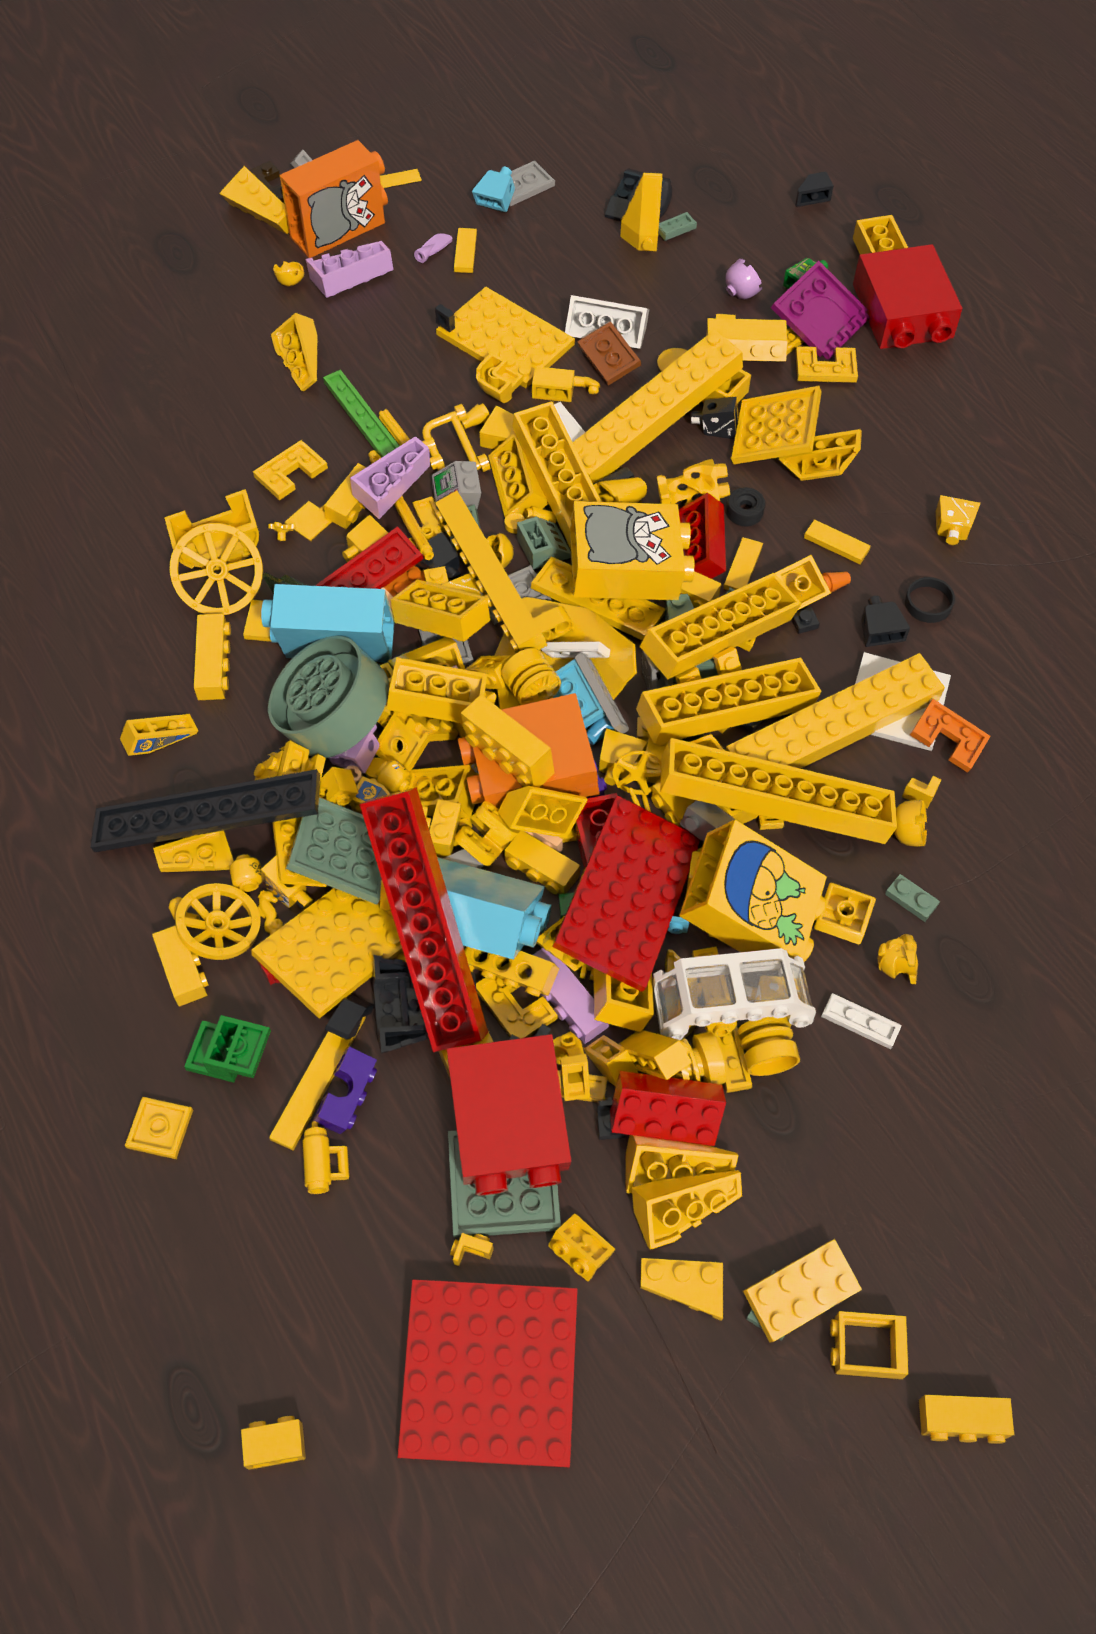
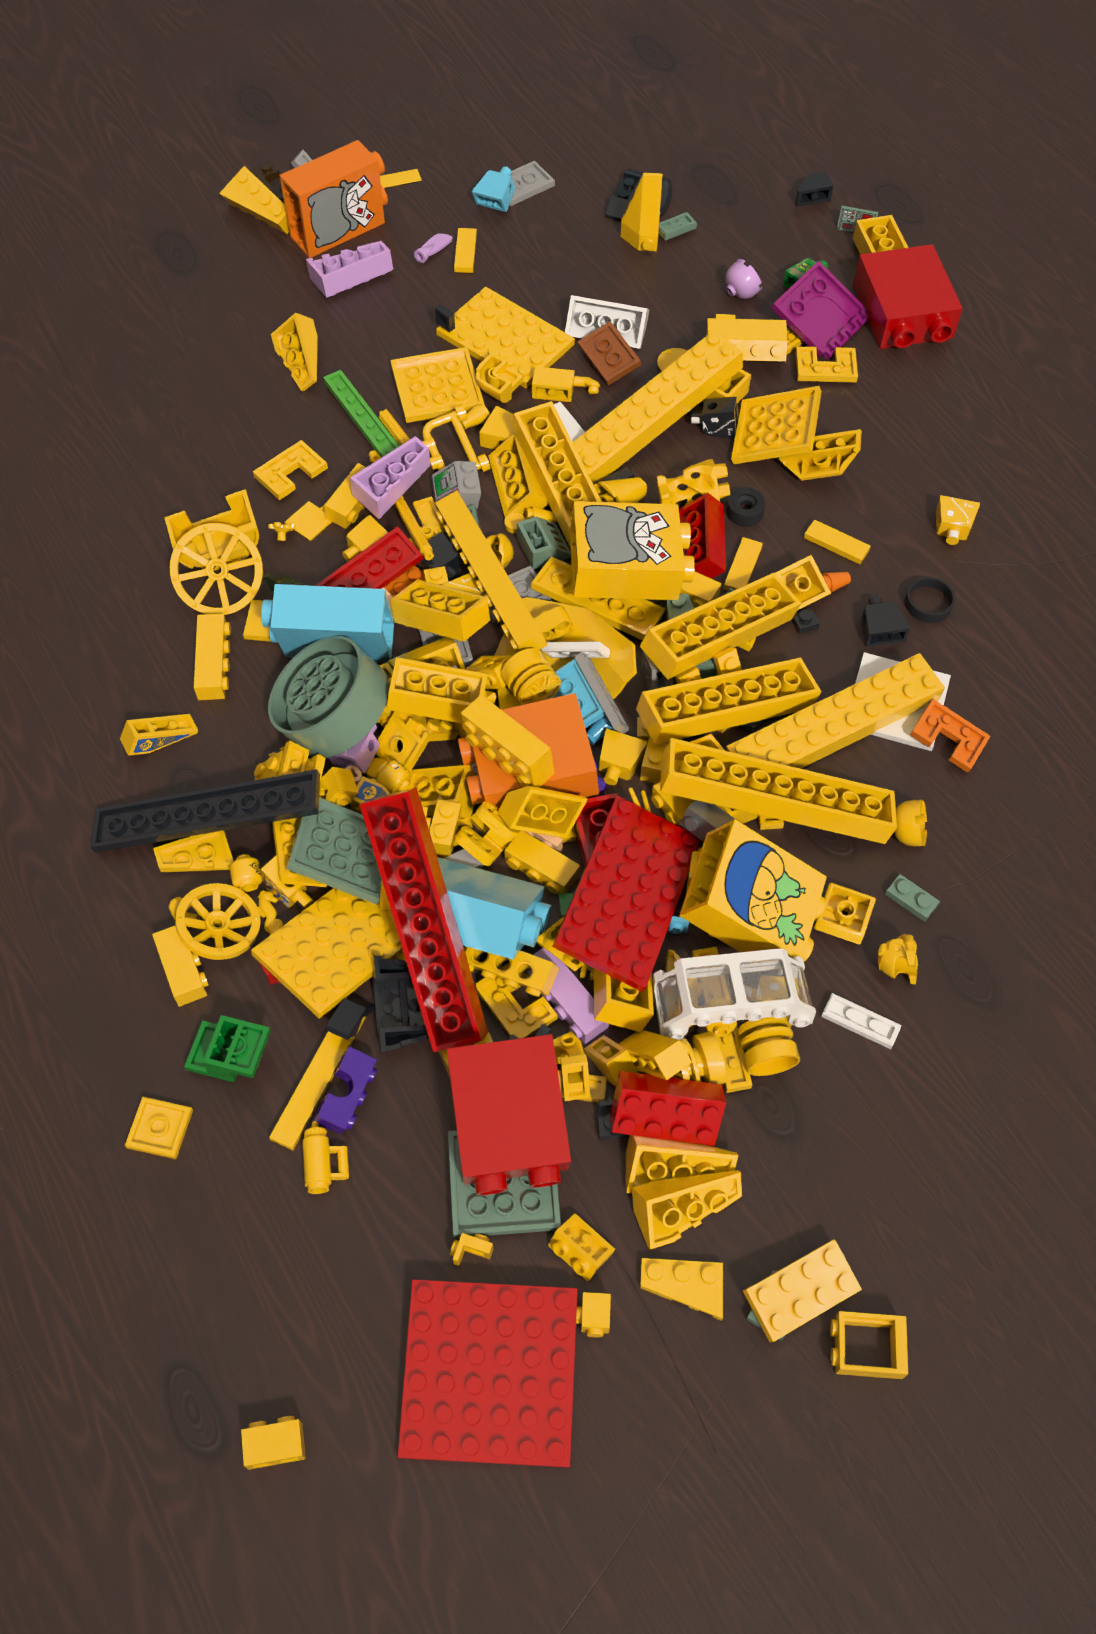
yellow hair [273,261,304,286] -> none
yellow wheel [613,750,662,795] -> none
yellow panel [902,776,941,809] -> none
yellow brick [919,1395,1014,1444] -> none
none -> yellow plate [390,347,484,423]
none -> yellow brick [576,1292,611,1338]
none -> slope [837,206,878,233]

